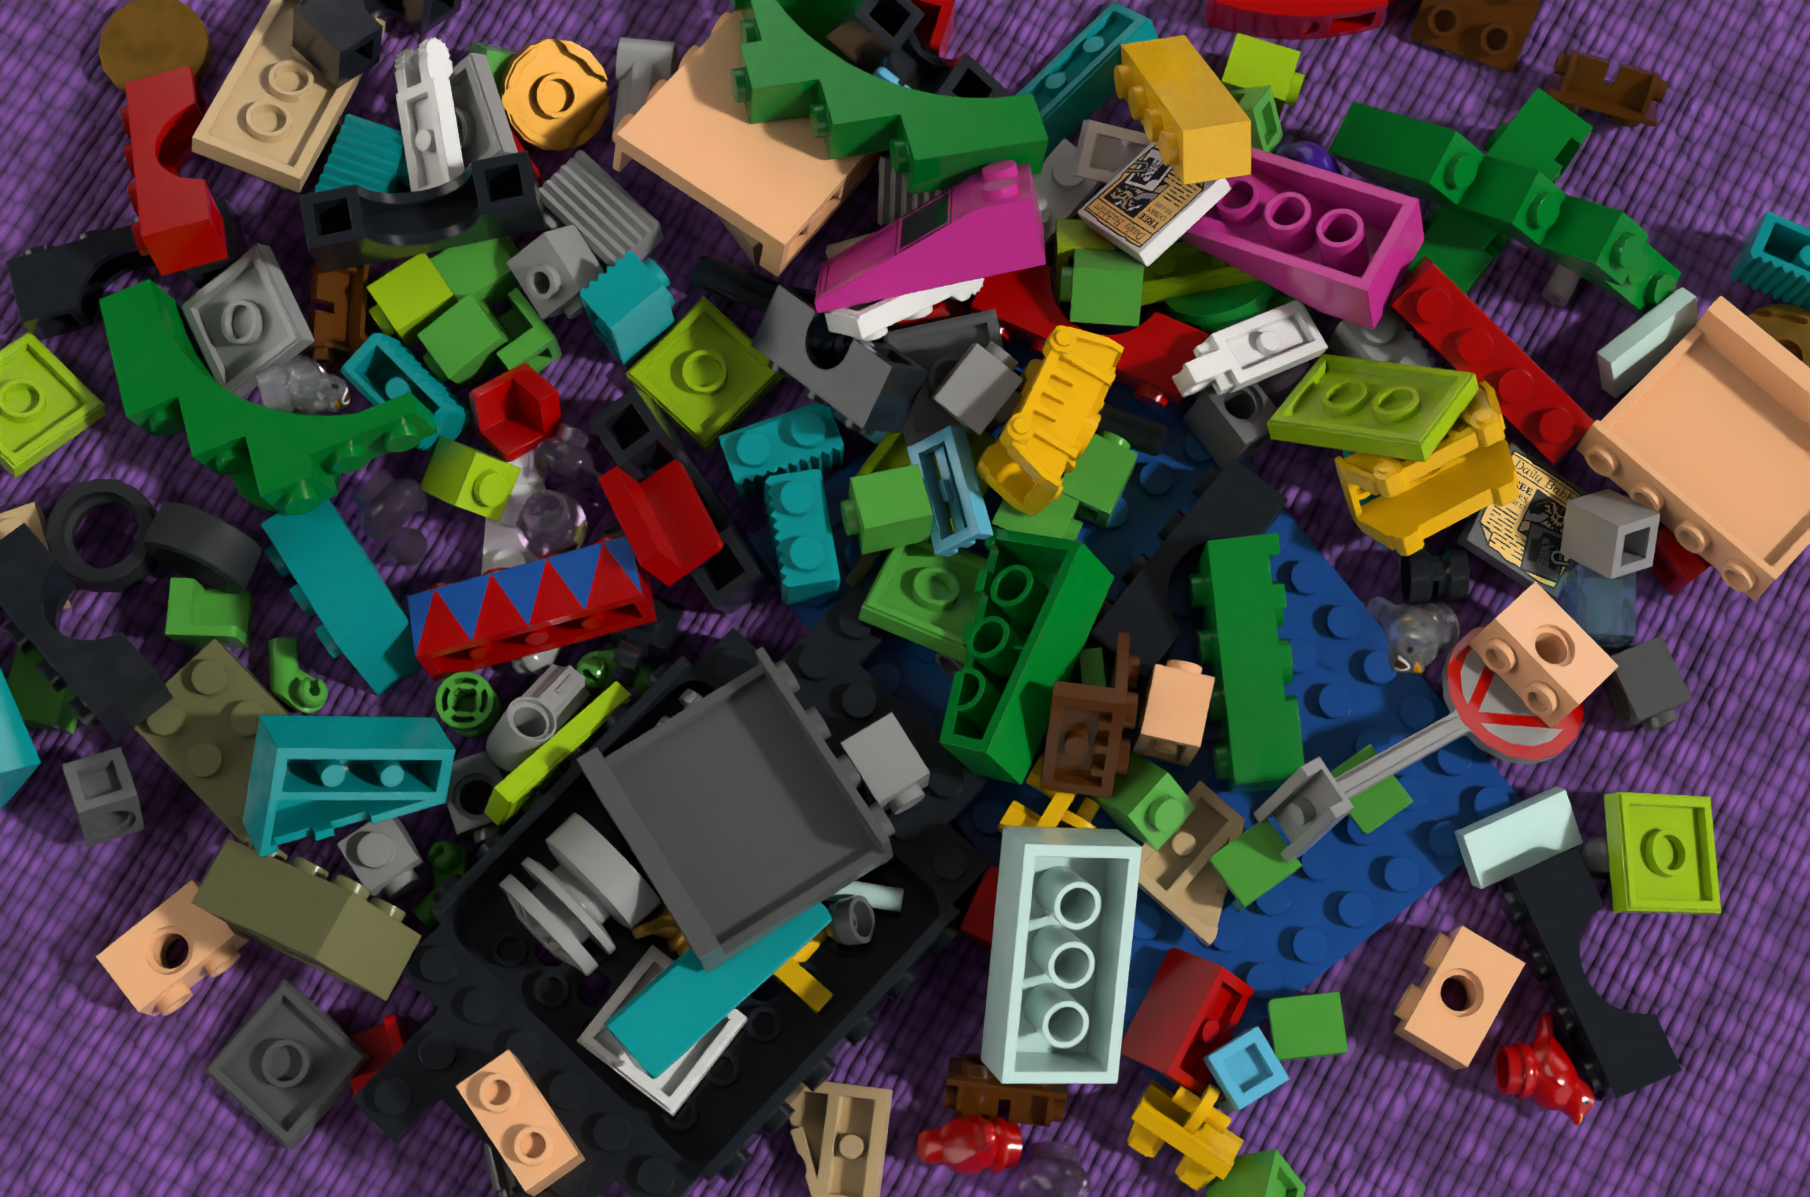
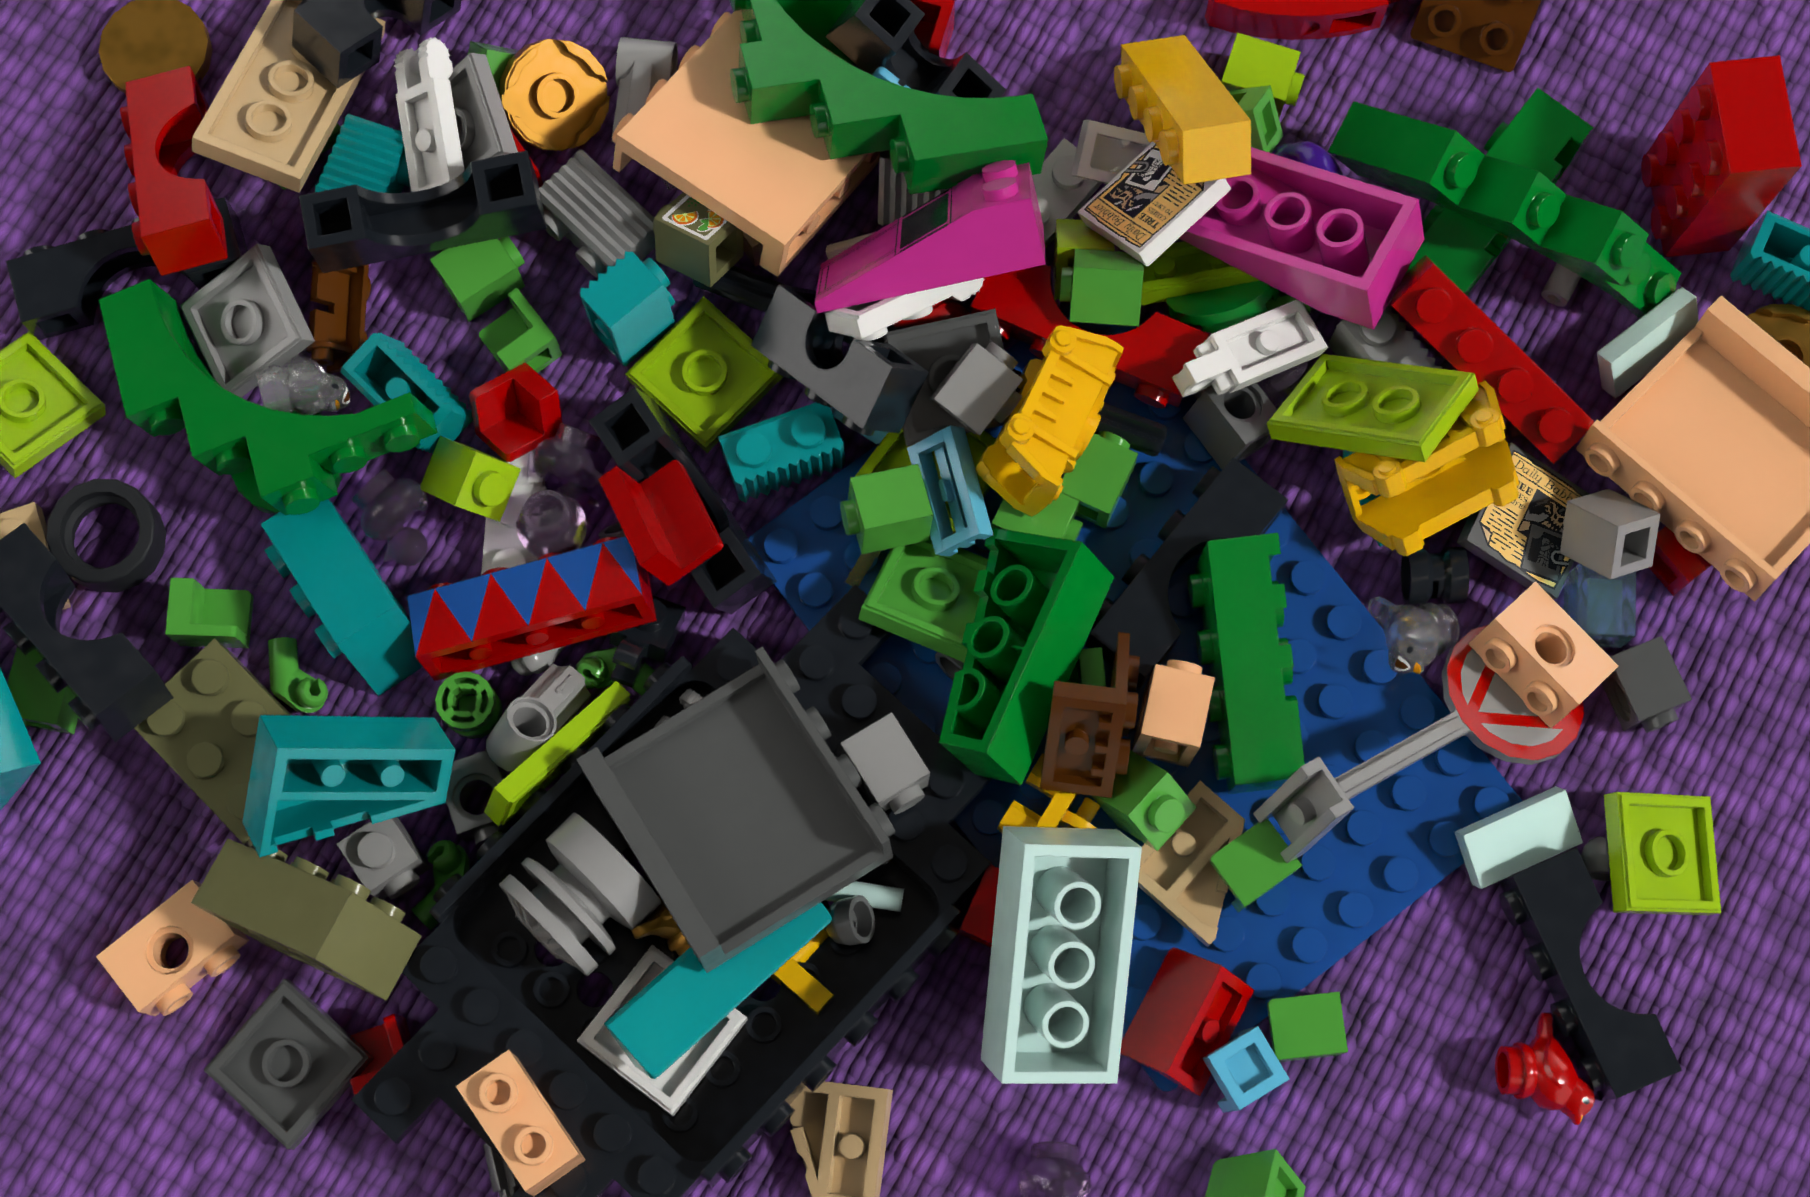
dark grey brick [62,747,145,848] -> none
black tyre [142,502,263,594] -> none
lime brick [367,253,457,349] -> none
bright green brick [417,293,514,389] -> none
light grey brick [506,224,605,320] -> none
teal brick [764,469,841,605] -> none
red animal [917,1114,1022,1175] -> none
reddish brown hinge [944,1053,1068,1127] -> none
teal slope [1015,1,1158,162] -> none
yellow hips [1127,1080,1244,1191] -> none
bright green panel [1330,744,1414,835] -> none
light nougat brick [1394,926,1525,1070] -> none
reddish brown hinge [1547,49,1668,127] -> none
none -> olive brick [653,192,744,288]
none -> red brick [1641,55,1802,257]

